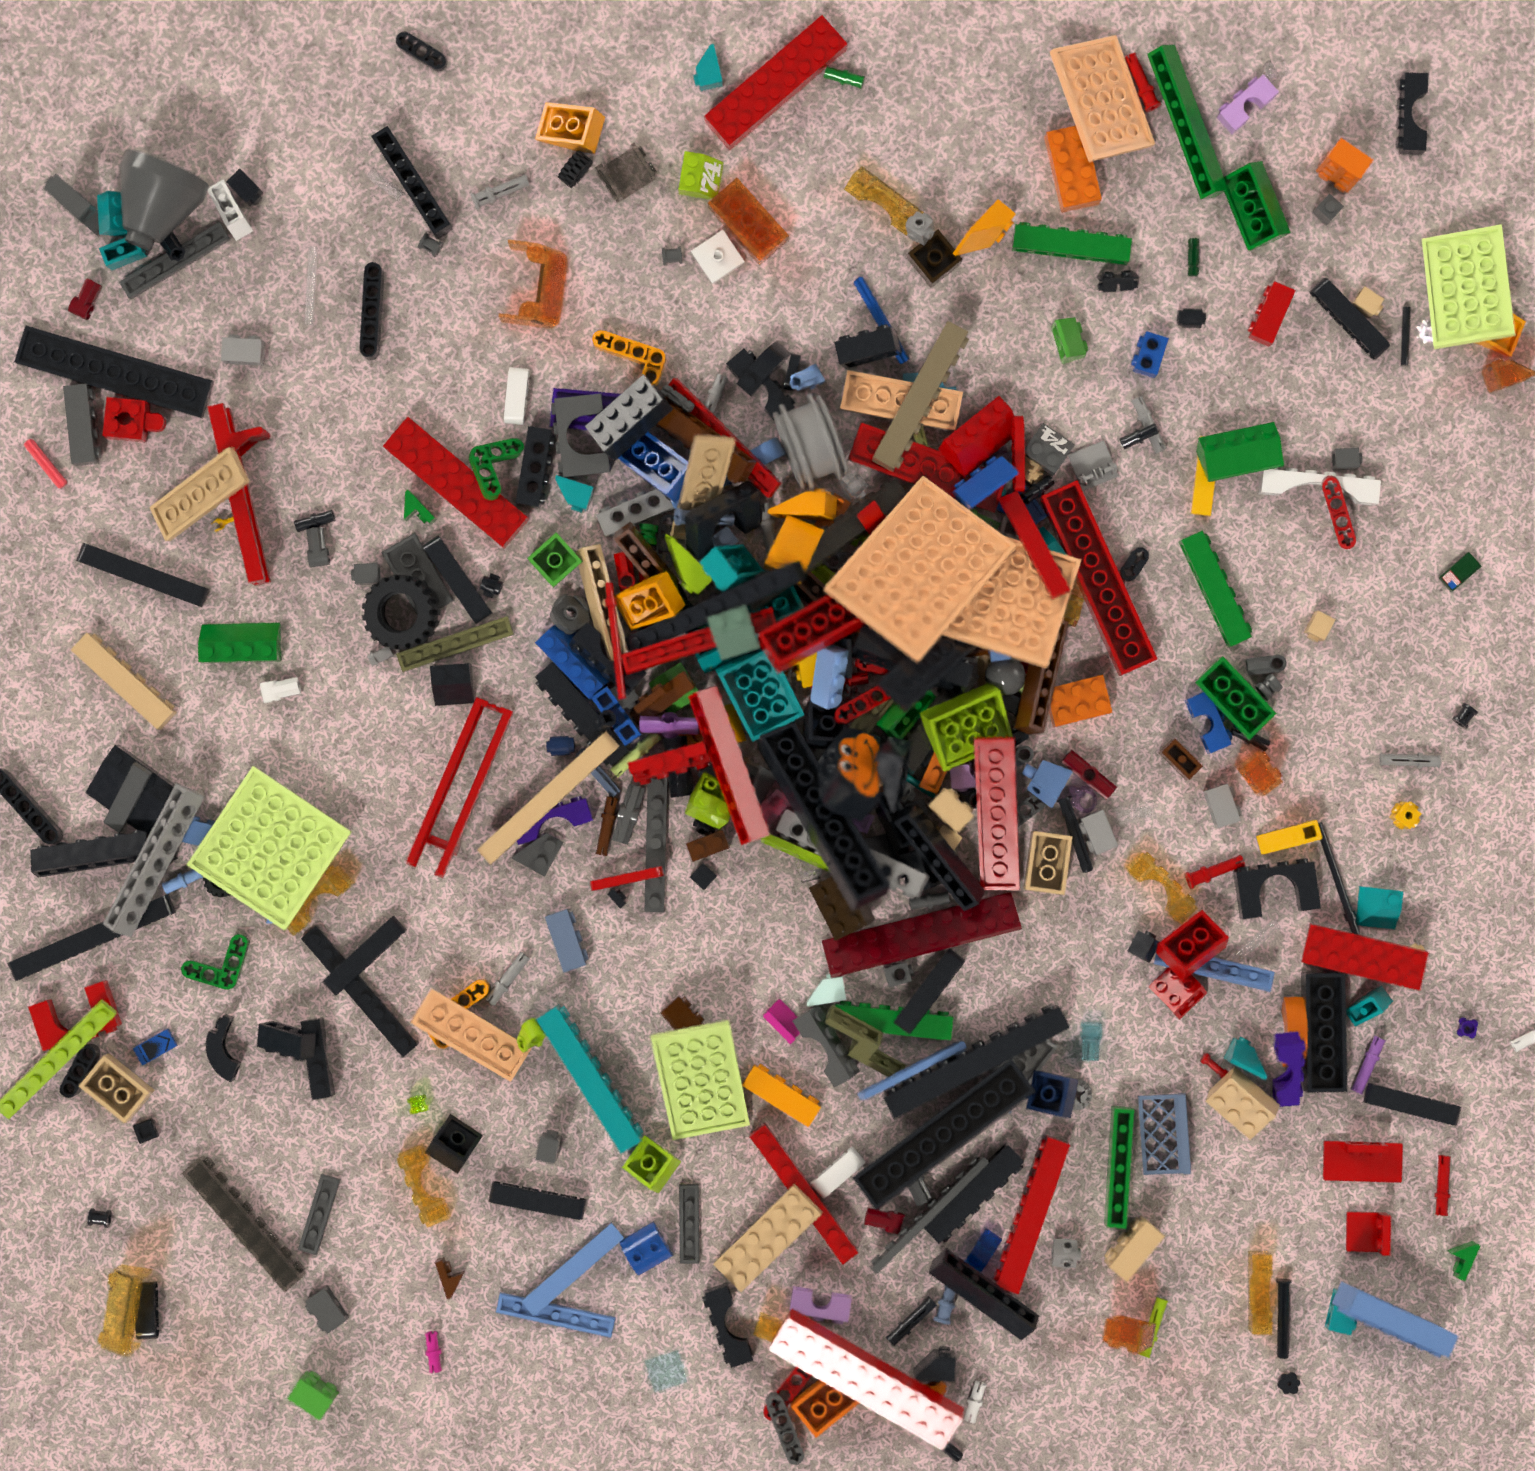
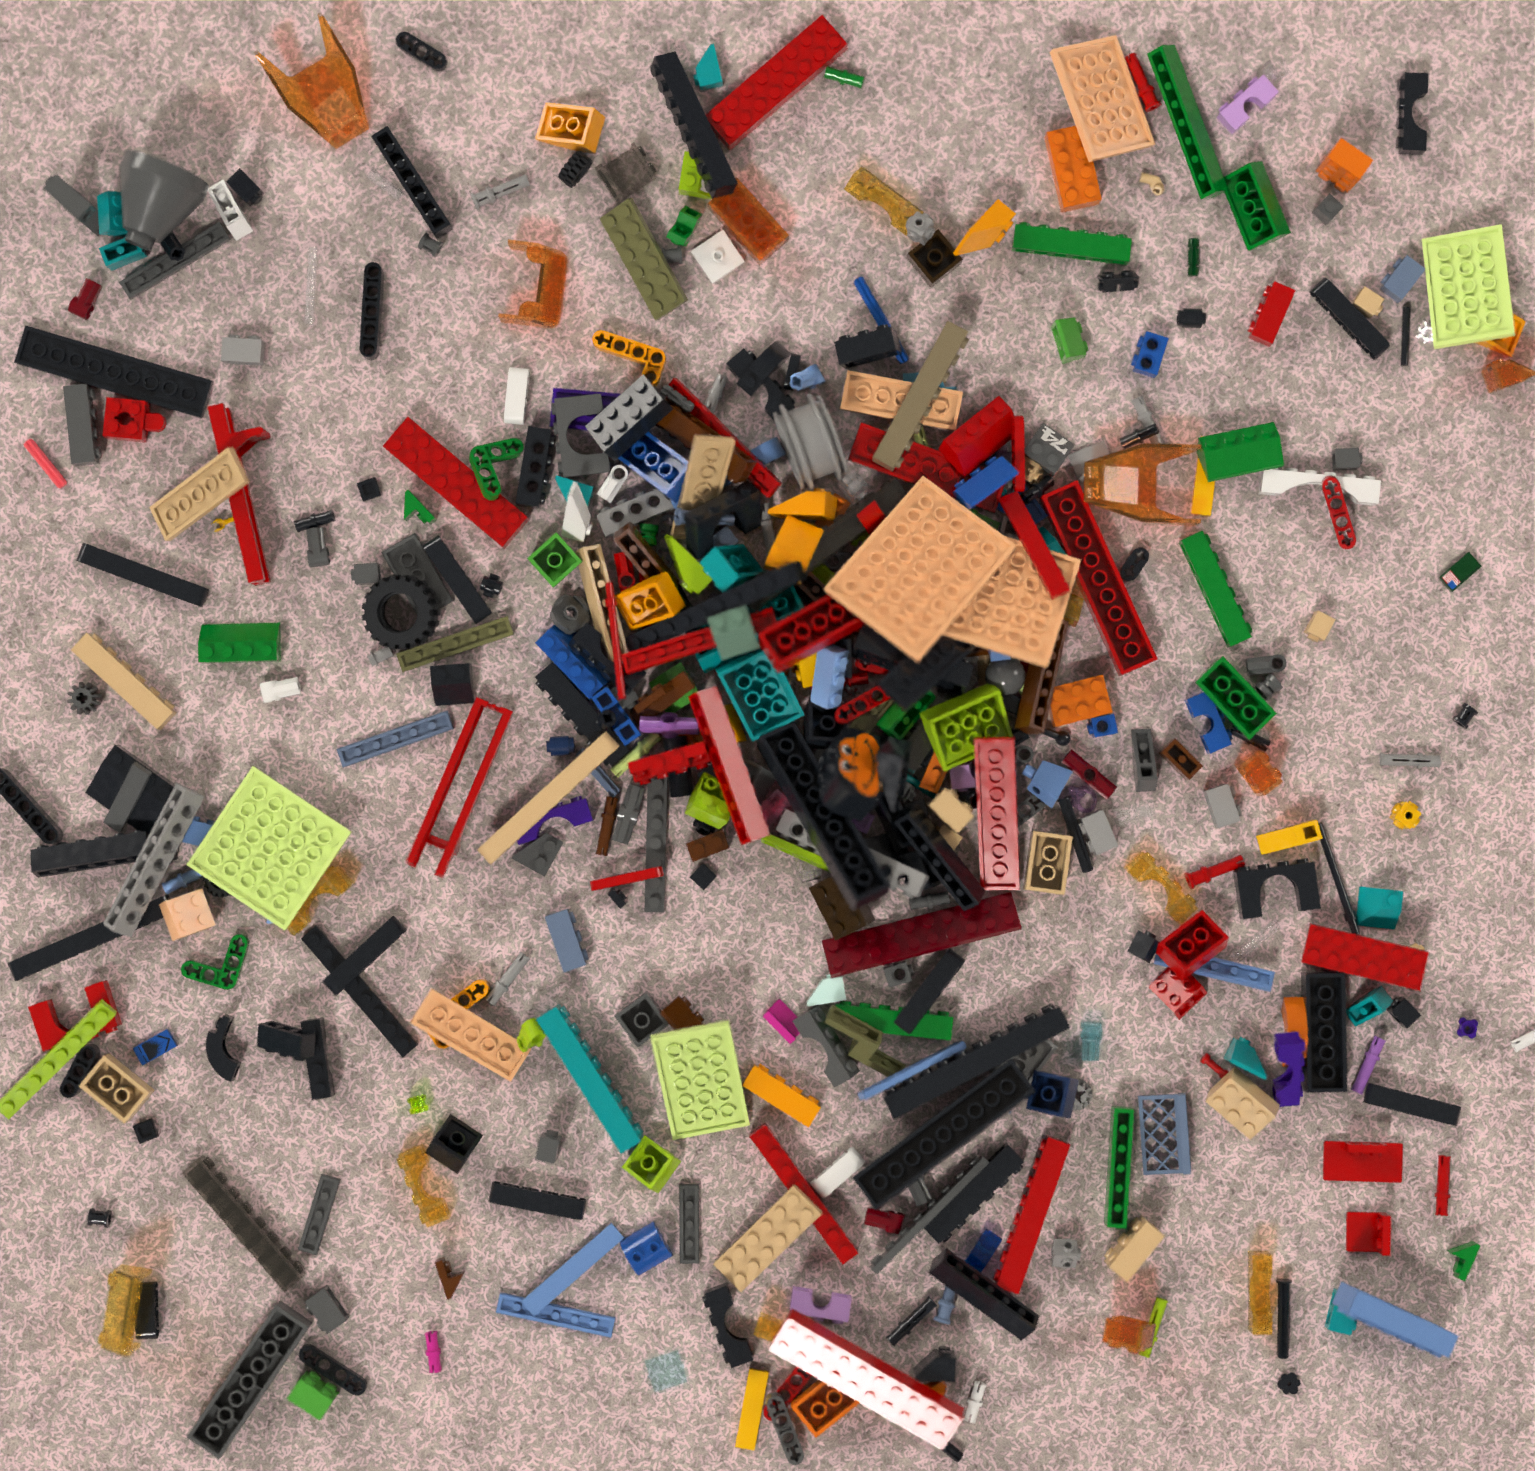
none -> dark grey gear [67,682,102,715]
none -> light nougat brick [159,888,216,941]
none -> dark grey brick [187,1301,313,1459]
none -> clear orange windscreen [254,12,369,149]
none -> black beam [299,1344,367,1396]
none -> sand blue tile [336,710,454,768]
none -> black tile [357,477,382,502]
none -> white slope [561,482,593,542]
none -> white piece [597,465,628,503]
none -> olive plate [600,198,688,321]
none -> dark grey brick [615,991,670,1048]
none -> black brick [650,51,738,199]
none -> green brick [666,205,703,246]
none -> yellow tile [735,1368,769,1450]
none -> black bar [1041,727,1071,746]
none -> clear orange windscreen [1084,443,1201,526]
none -> blue brick [1087,714,1118,738]
none -> dark grey slope [1131,728,1158,792]
none -> tan arm [1139,172,1164,196]
none -> sand blue brick [1380,255,1426,303]
none -> black brick [1387,997,1421,1029]

